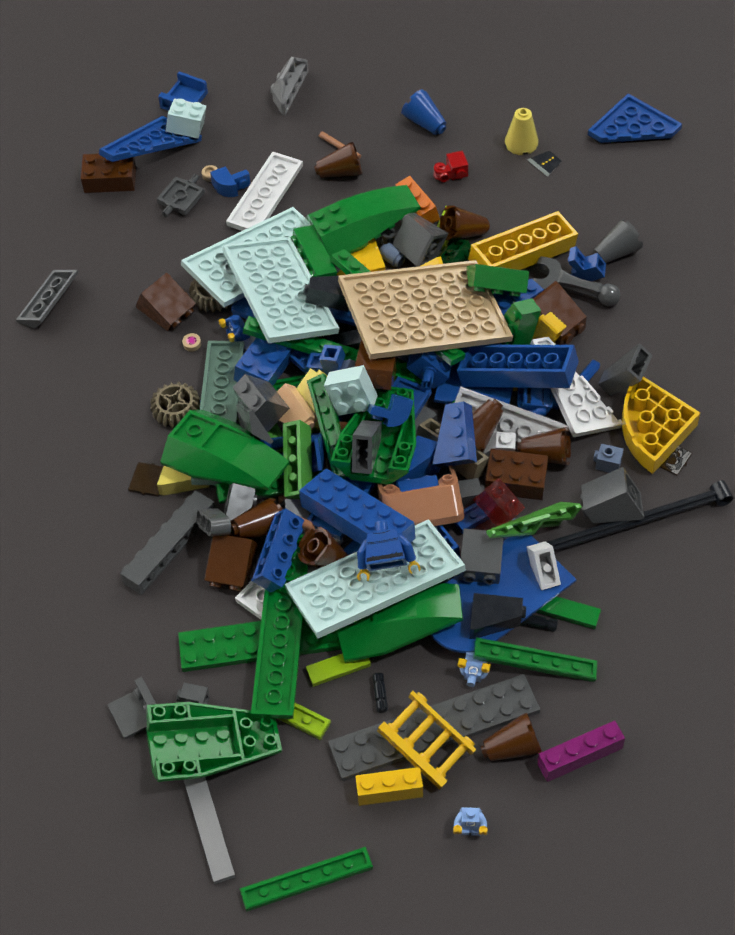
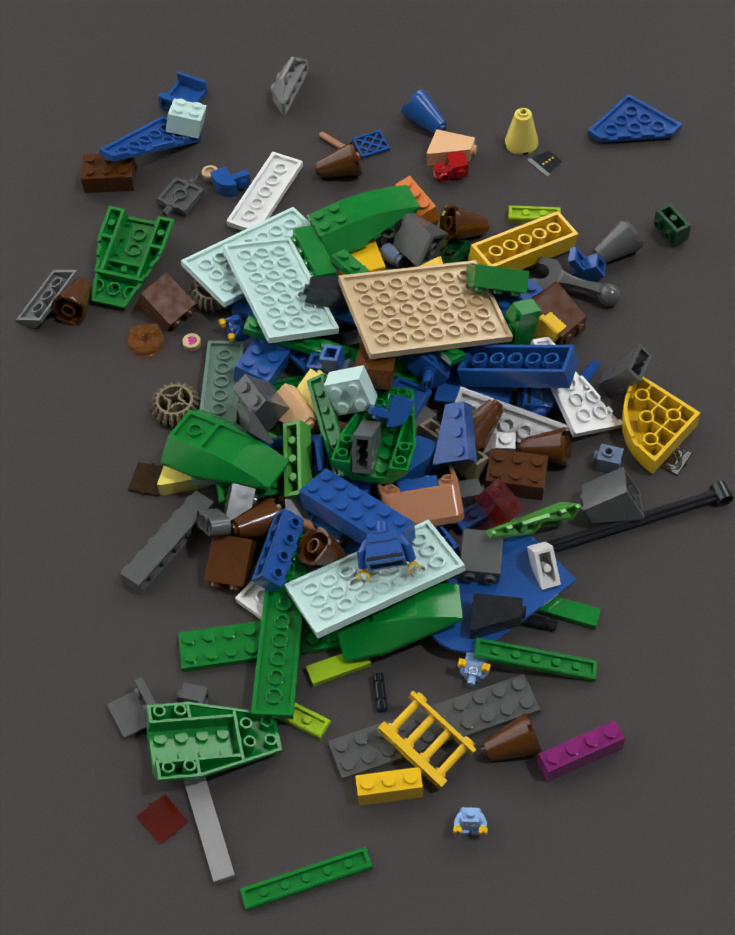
none -> reddish brown cone [51,278,91,325]
none -> green wedge [92,206,175,309]
none -> clear orange plate [127,324,164,357]
none -> clear red piece [137,794,188,844]
none -> blue window [352,130,390,159]
none -> light nougat slope [427,129,477,165]
none -> lime tile [508,205,561,223]
none -> dark green brick [654,203,691,246]

